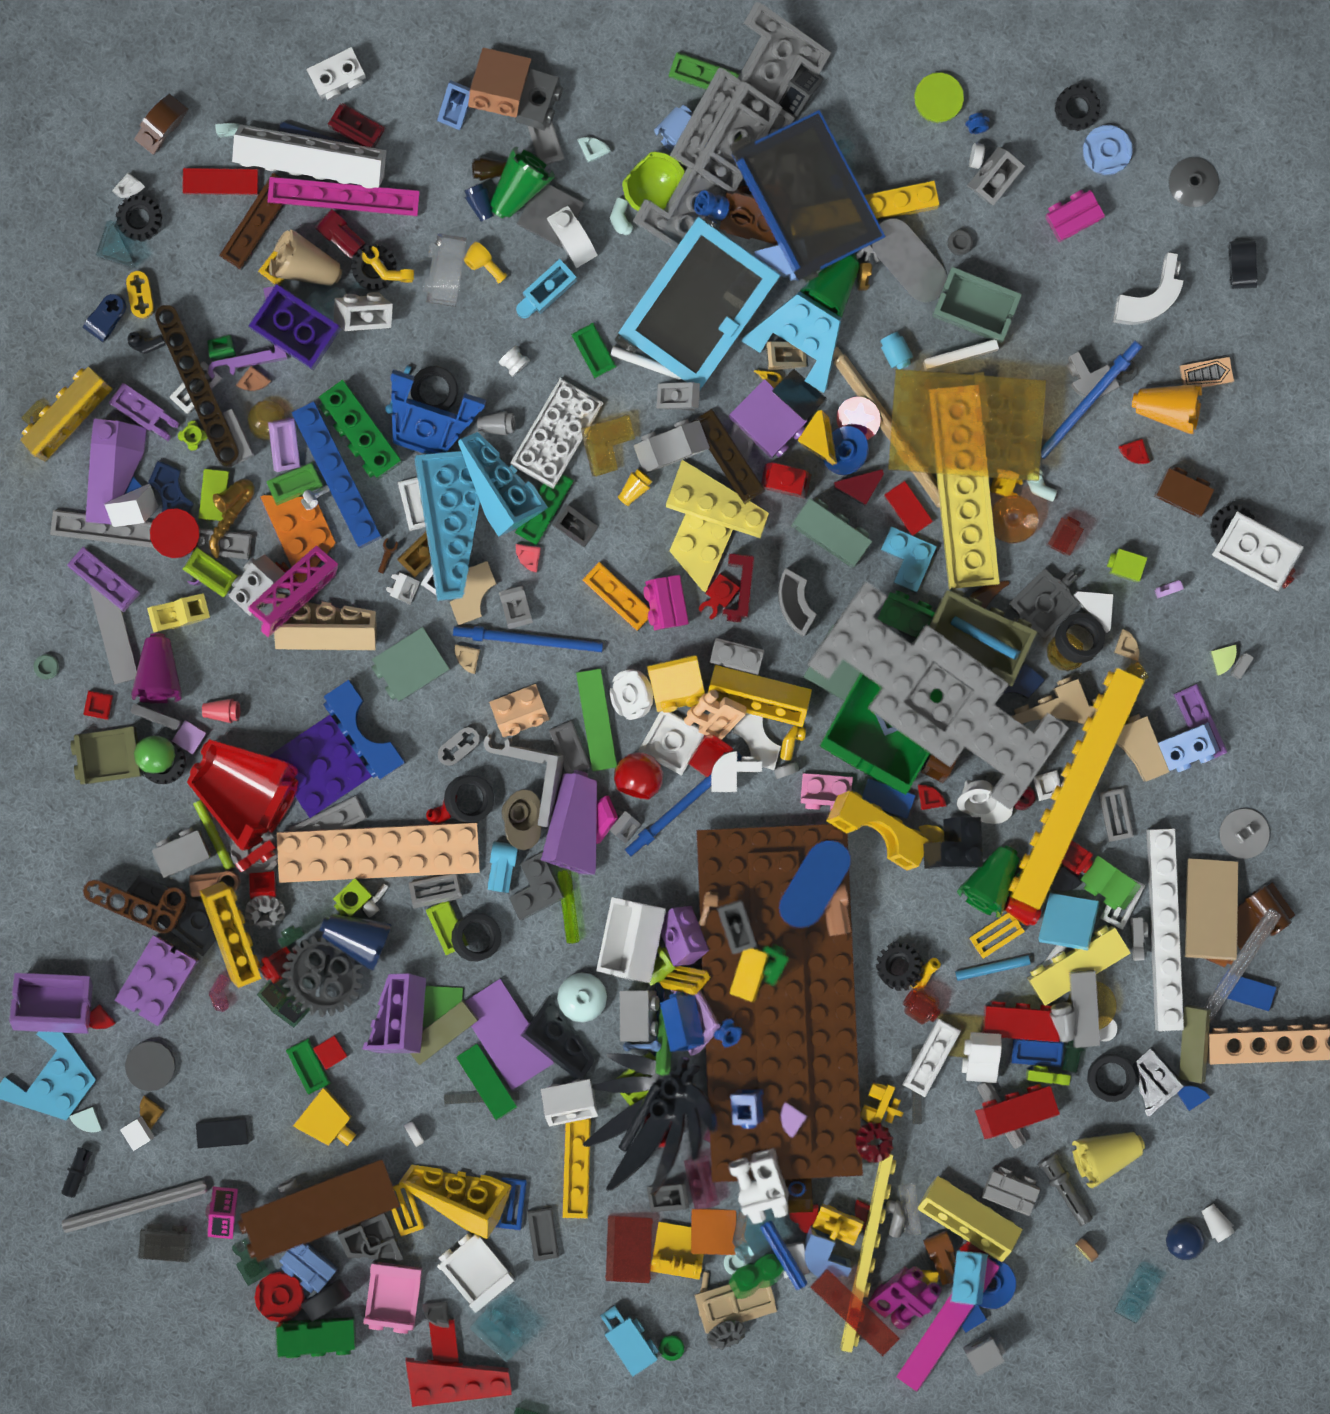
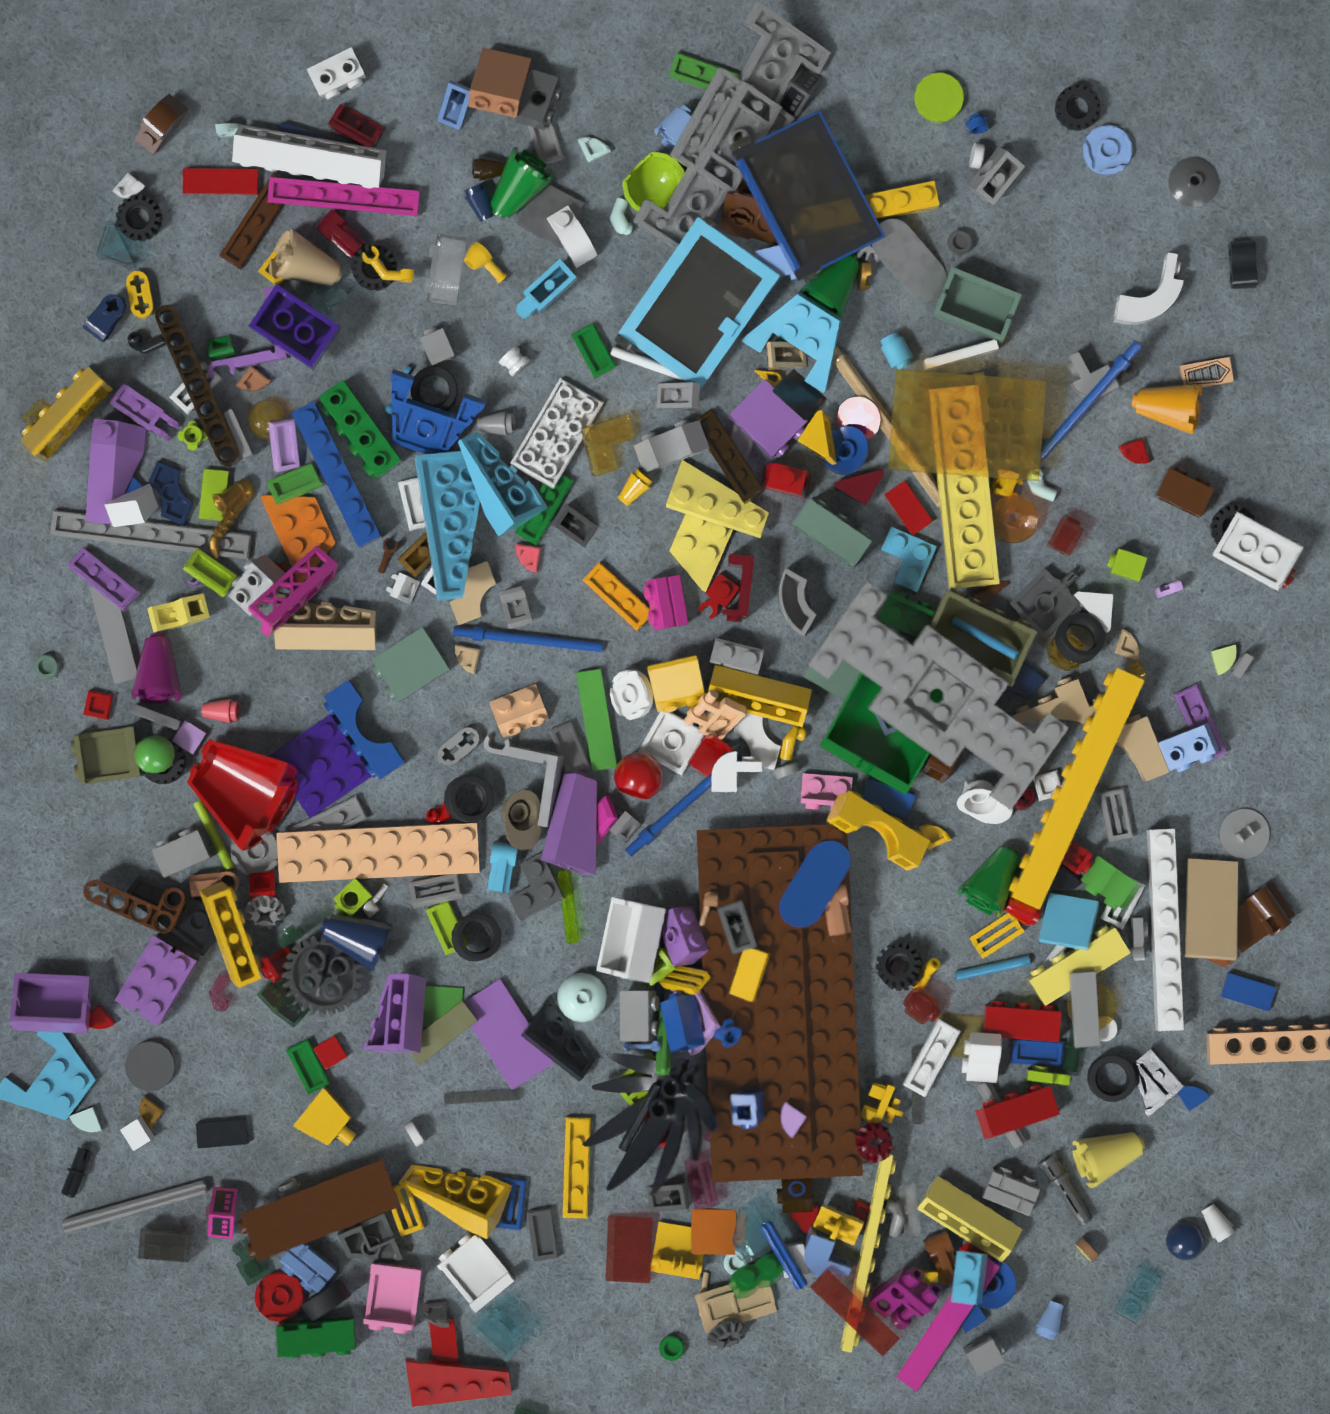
red tile [150,509,200,558] -> none
red plate [235,839,277,872] -> none
white hand [301,485,330,510] -> none
white brick [333,292,393,331] -> none
green tile [456,1044,517,1121] -> none
white brick [541,1079,598,1126] -> none
medium azure brick [600,1305,659,1377] -> none
blue wheel [694,190,729,221] -> none
white hips [729,1148,789,1224] -> none
green bracket [763,944,789,985] -> none
red tile [918,785,946,810] -> none
black brick [923,817,983,869] -> none
dark pink brick [1045,189,1105,243] -> none
light grey cone [1050,1002,1075,1042] -> none
olive tile [1179,1005,1211,1084] -> none
clear axle [1203,909,1281,1023] -> none
none -> light grey brick [420,327,456,366]
none -> light blue cone [1035,1301,1064,1340]

